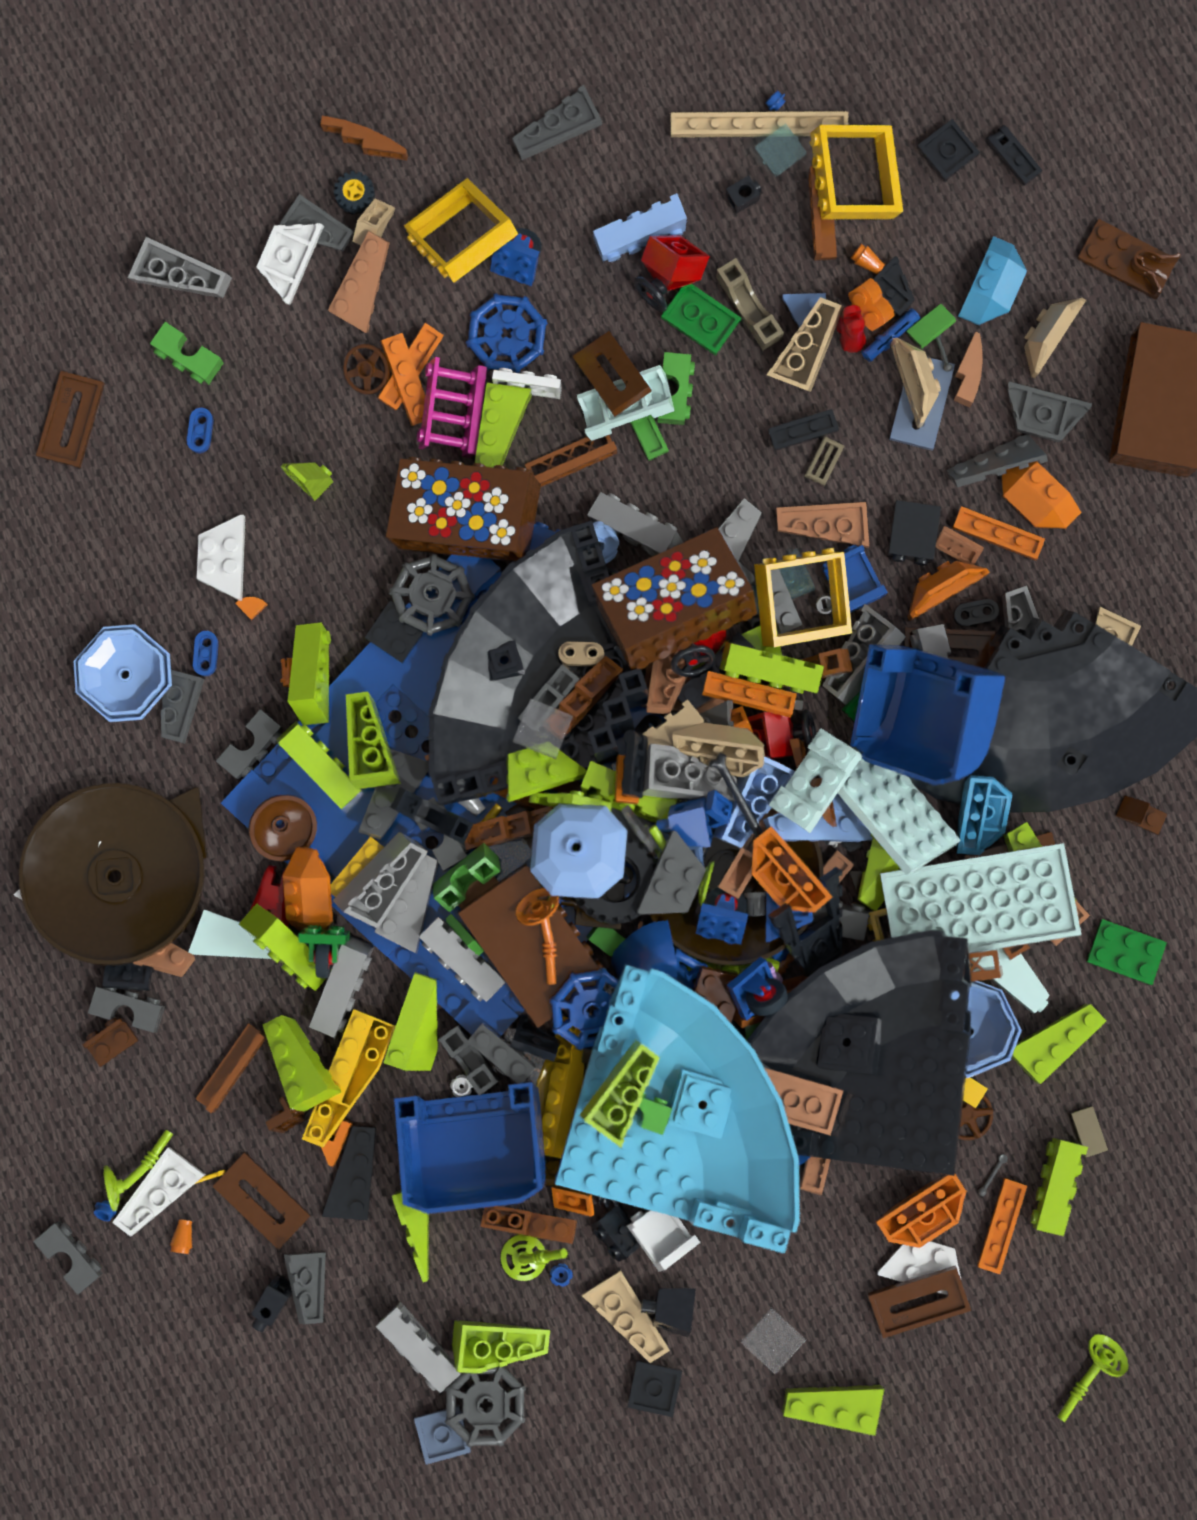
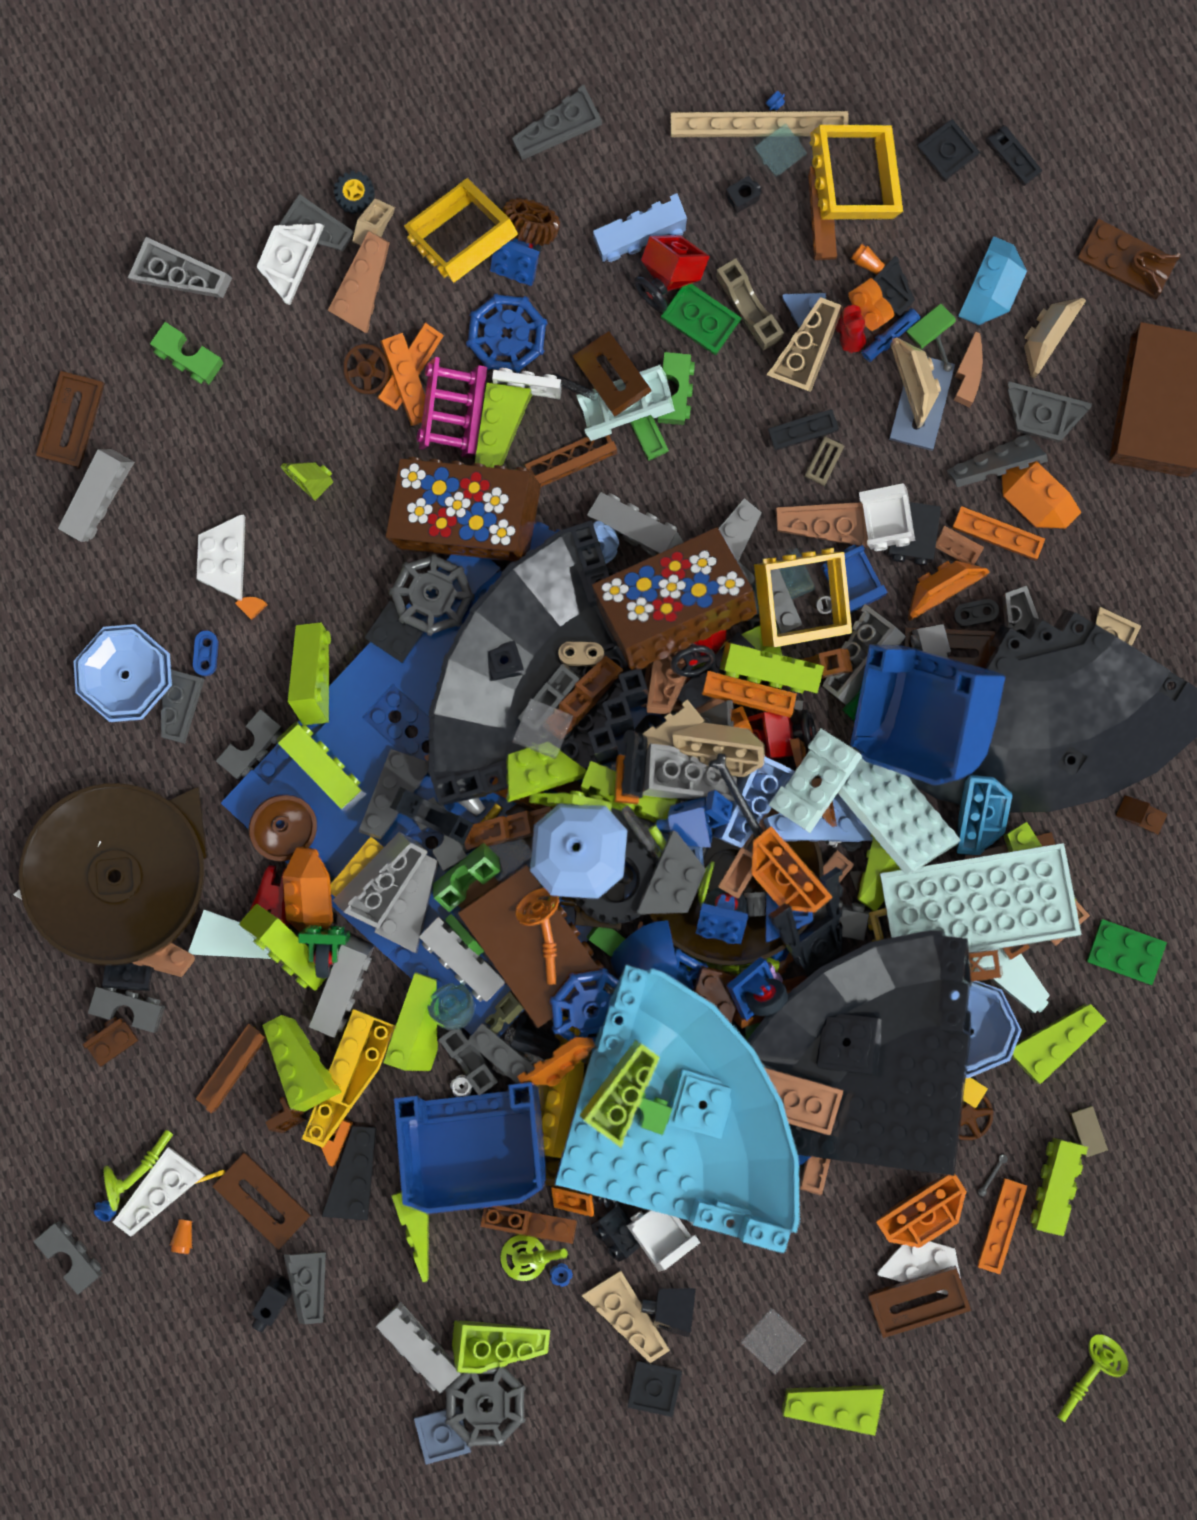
blue plate [187,408,214,453] -> none
orange pin [280,658,292,687] -> none
dark orange slope [321,115,408,160] -> none
lime wedge [346,692,401,789] -> none
none -> light grey wedge [58,449,135,542]
none -> clear light blue cylinder [428,983,476,1030]
none -> olive plate [485,991,524,1033]
none -> reddish brown gear [502,198,560,246]
none -> orange wing [517,1037,595,1086]
none -> black piece [553,373,599,400]
none -> white panel [859,483,915,551]

